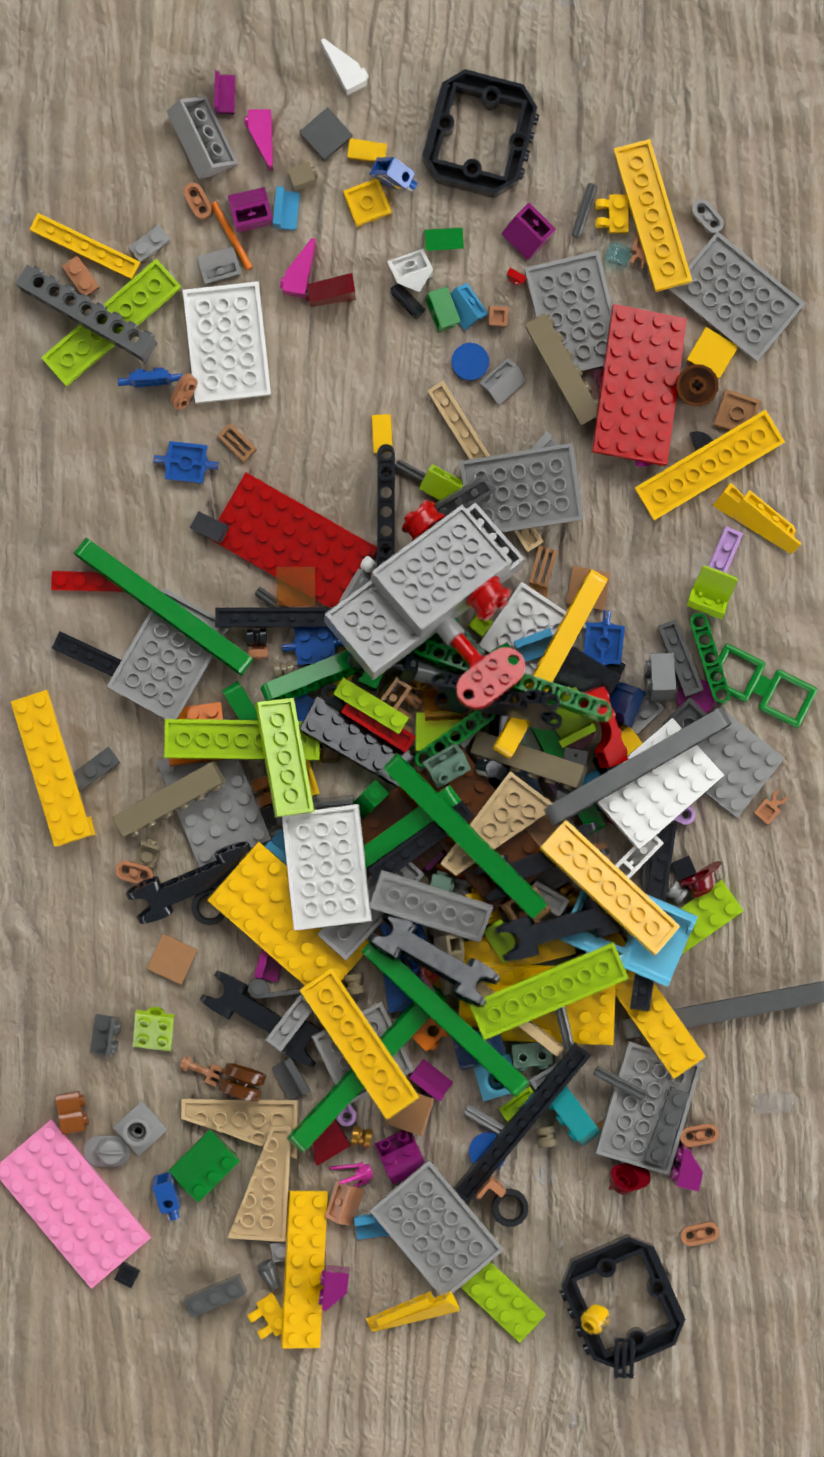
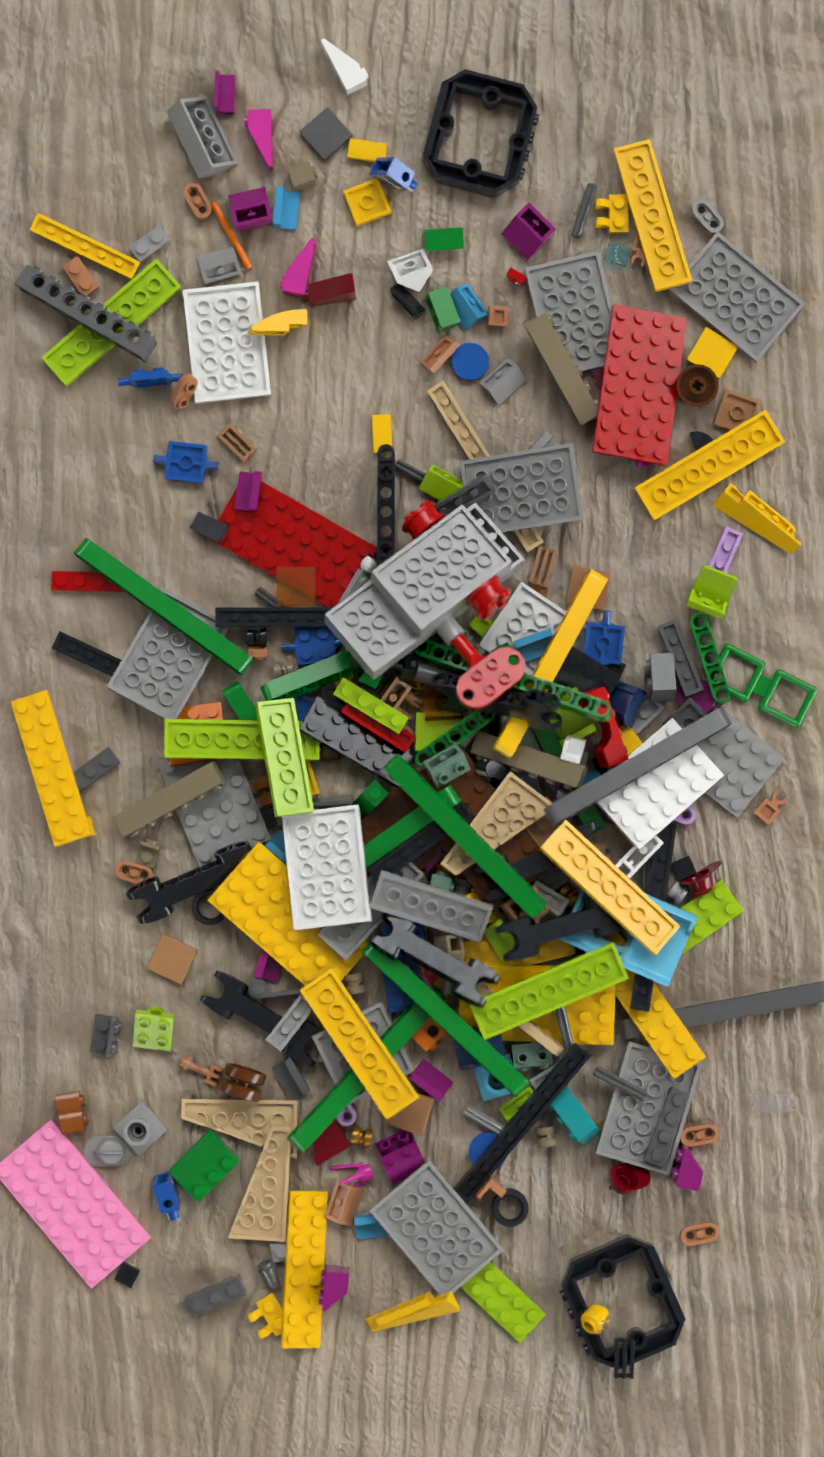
none -> magenta panel [235,471,262,512]
none -> yellow slope [248,309,308,336]
none -> nougat plate [420,335,459,374]
none -> white panel [560,735,586,764]

